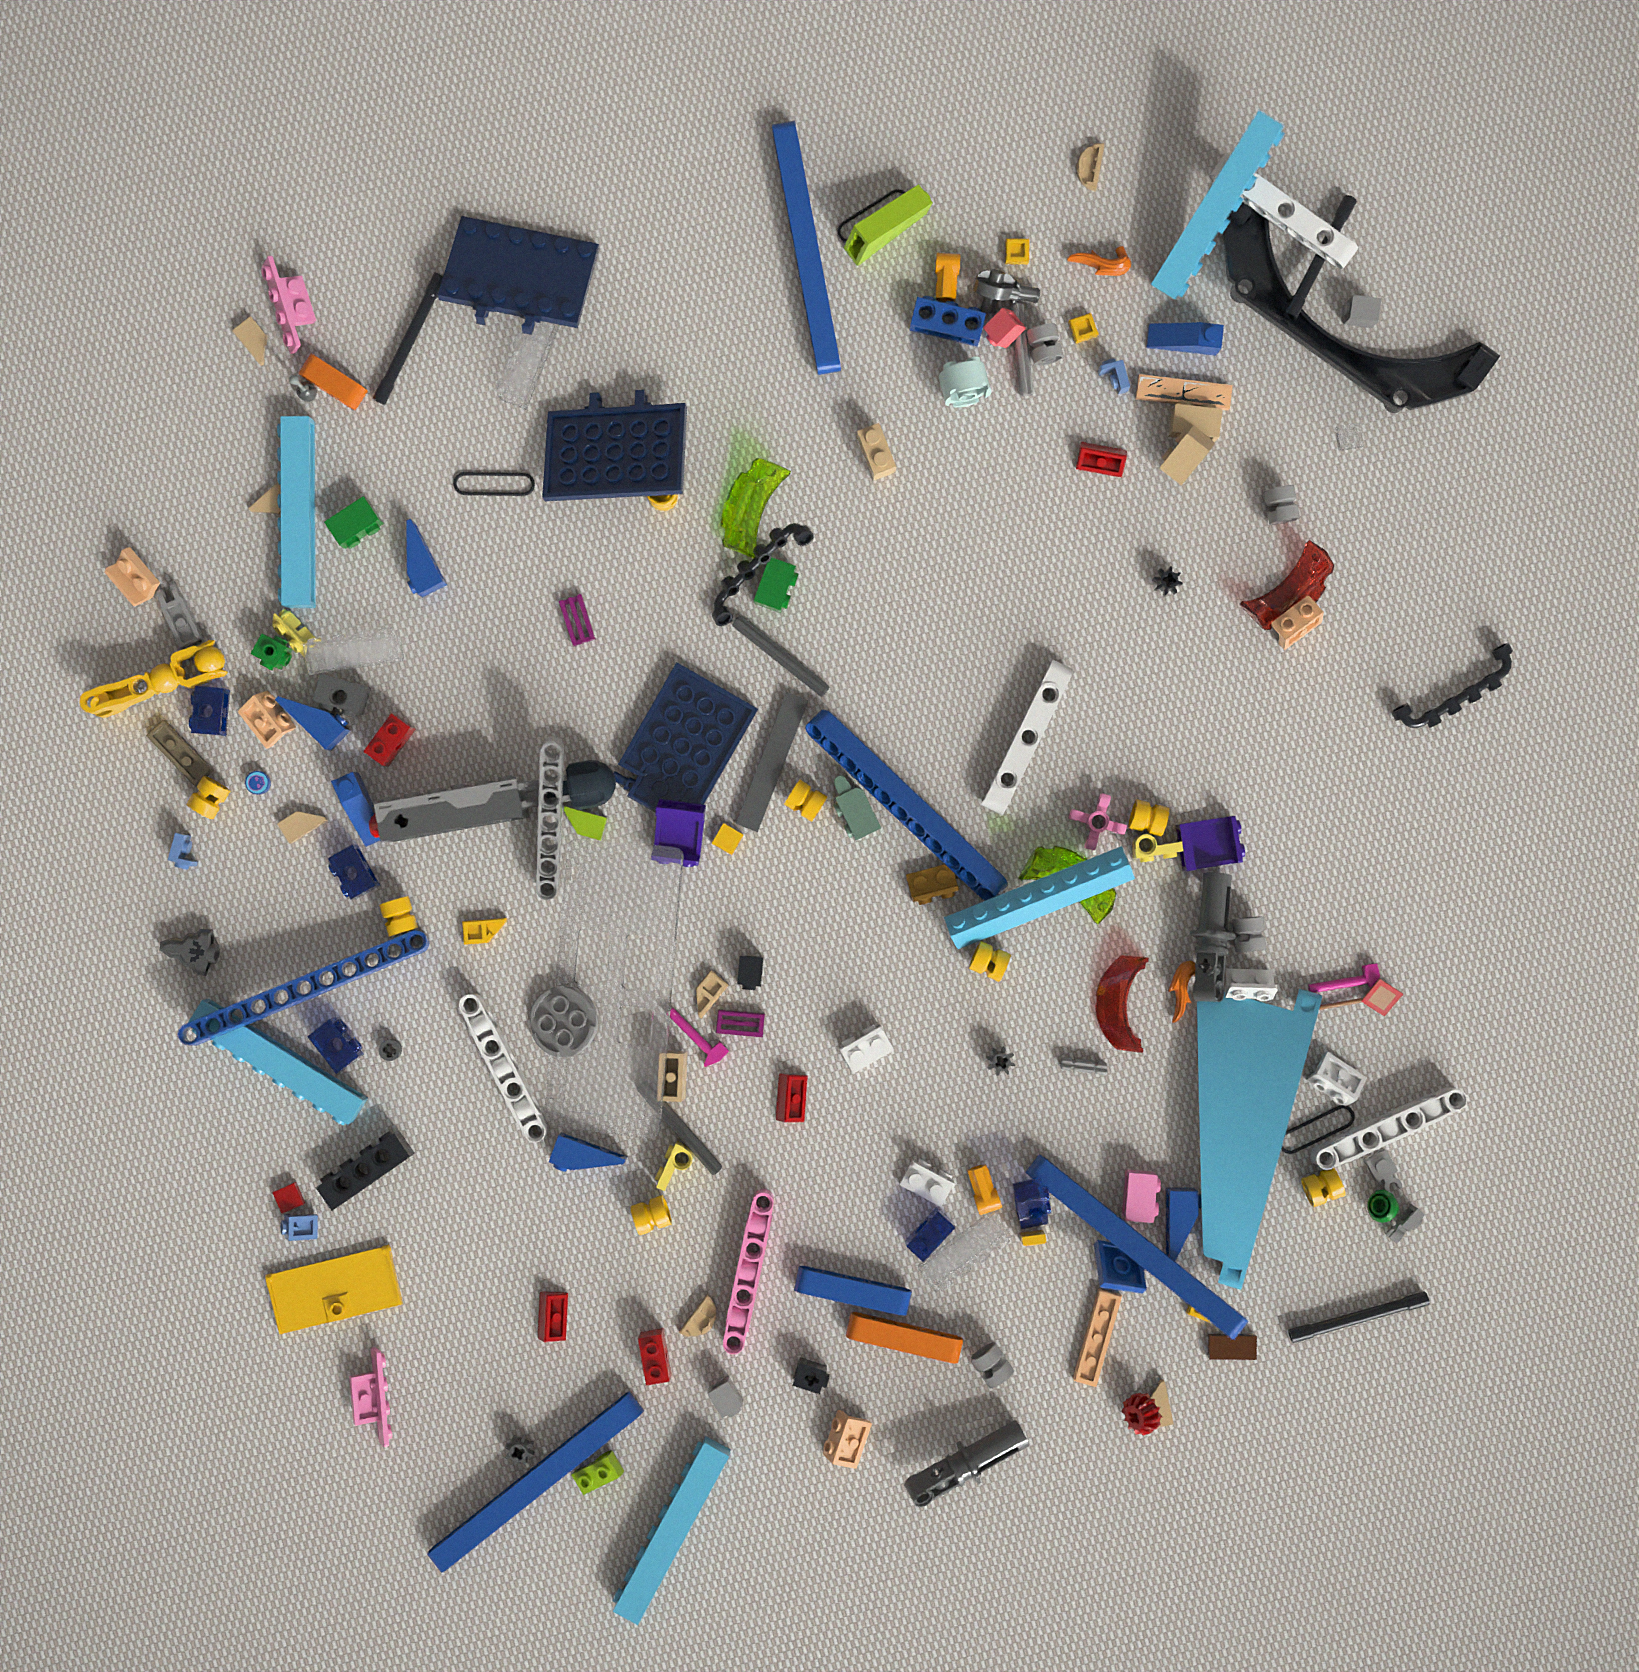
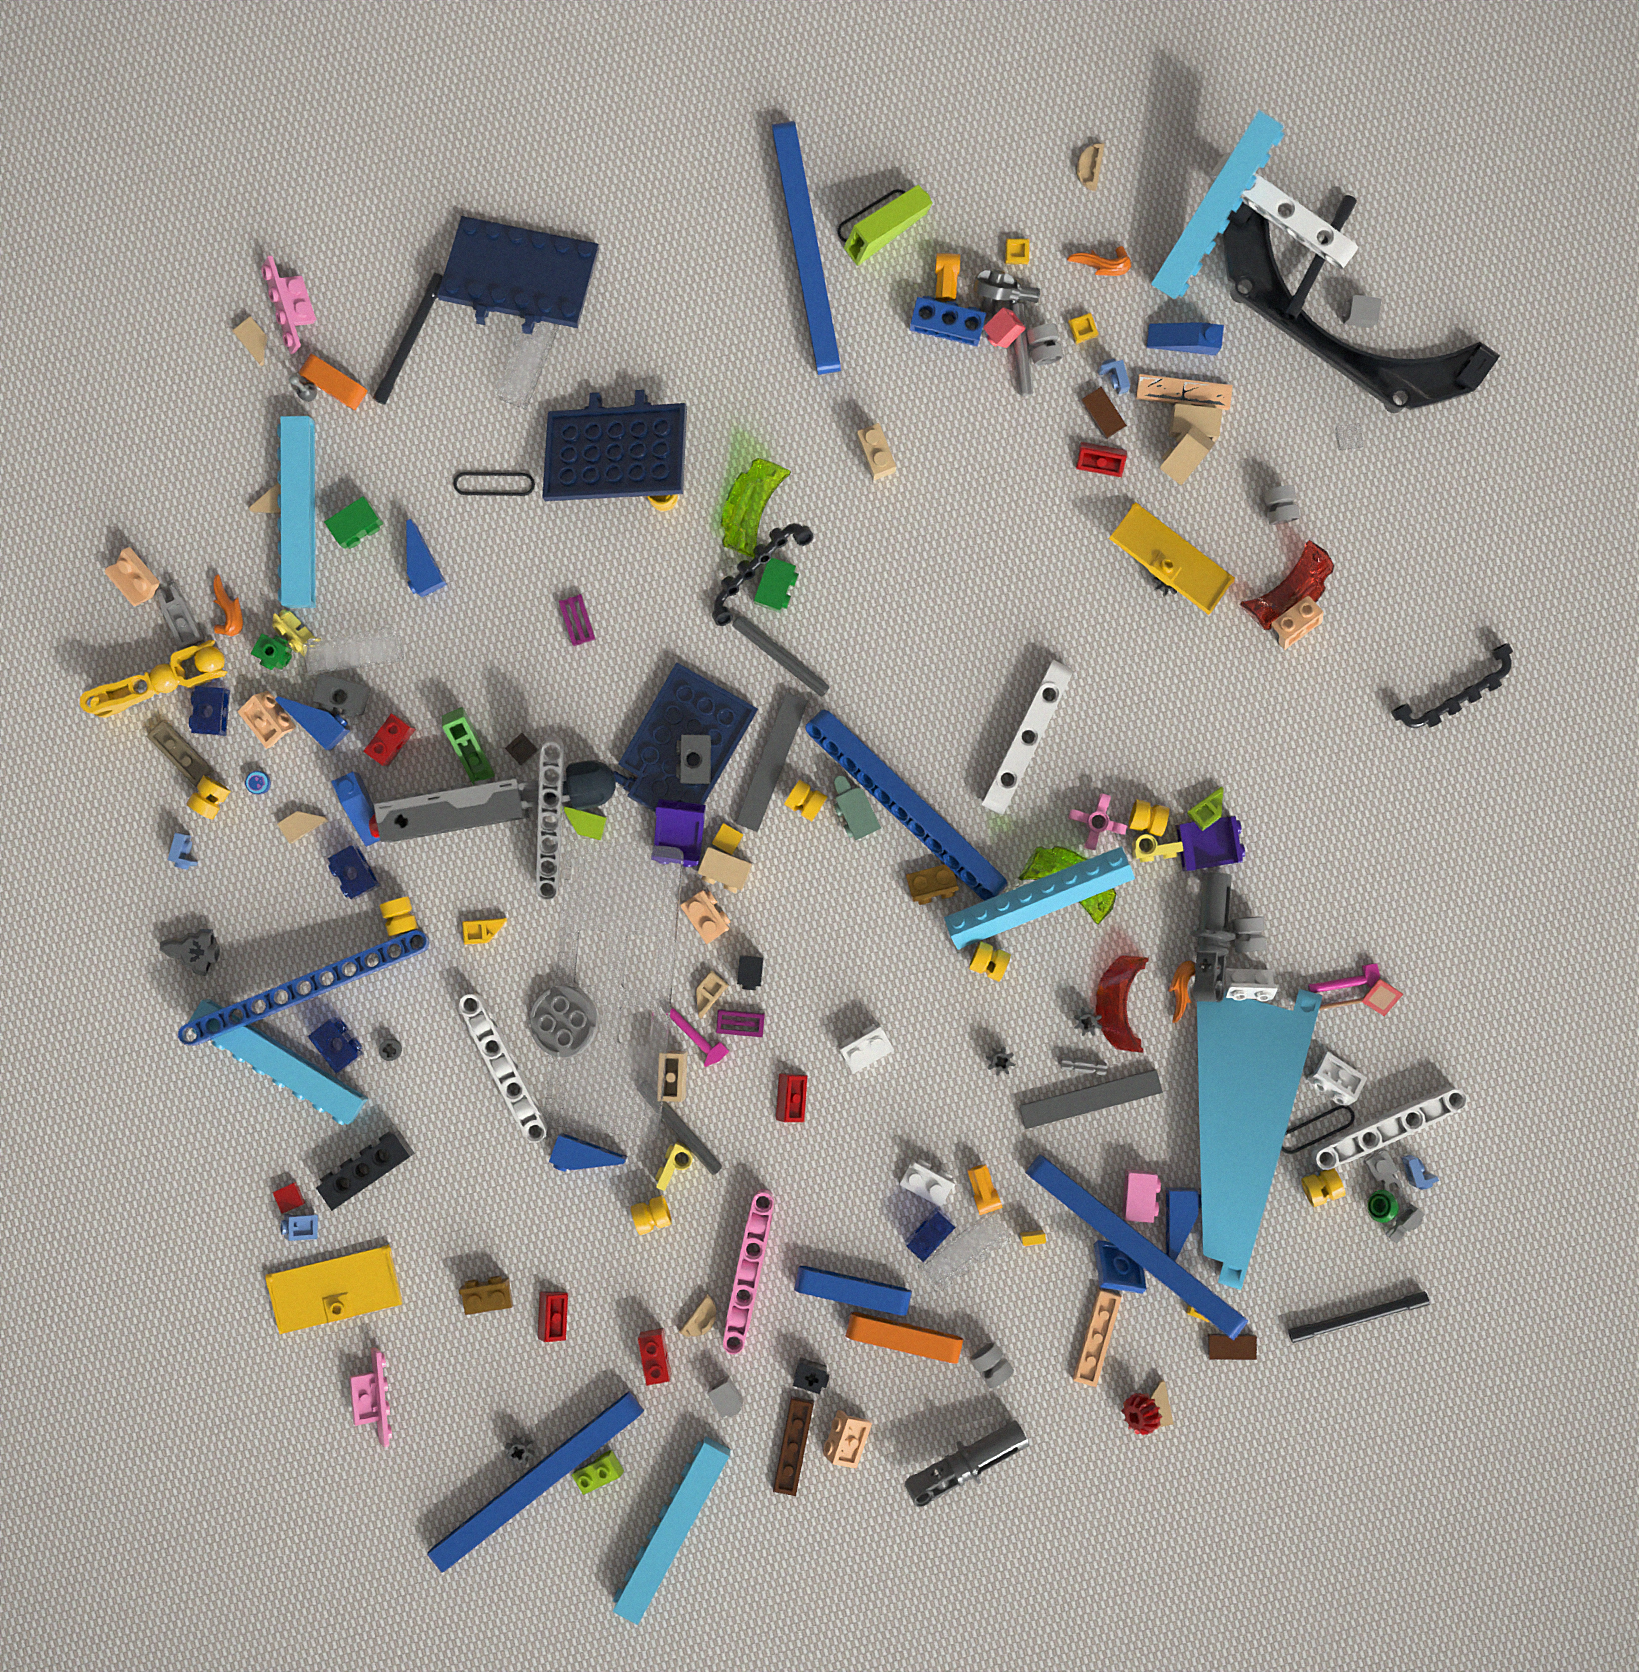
light aqua brick [939,357,991,408] -> none
clear blue brick [1012,1178,1052,1230] -> none
none -> orange piece [213,574,243,637]
none -> bright green slope [442,706,495,785]
none -> pearl gold bracket [459,1276,513,1315]
none -> dark brown plate [505,733,539,766]
none -> dark grey brick [676,735,711,784]
none -> light nougat bracket [680,889,731,944]
none -> tan brick [698,847,753,893]
none -> reddish brown tile [773,1396,814,1496]
none -> dark grey tile [1019,1069,1163,1129]
none -> dark grey gear [1074,1007,1102,1036]
none -> reddish brown tile [1081,387,1127,440]
none -> yellow door [1109,502,1235,615]
none -> lime tile [1187,786,1224,831]
none -> medium blue bracket [1401,1155,1439,1190]

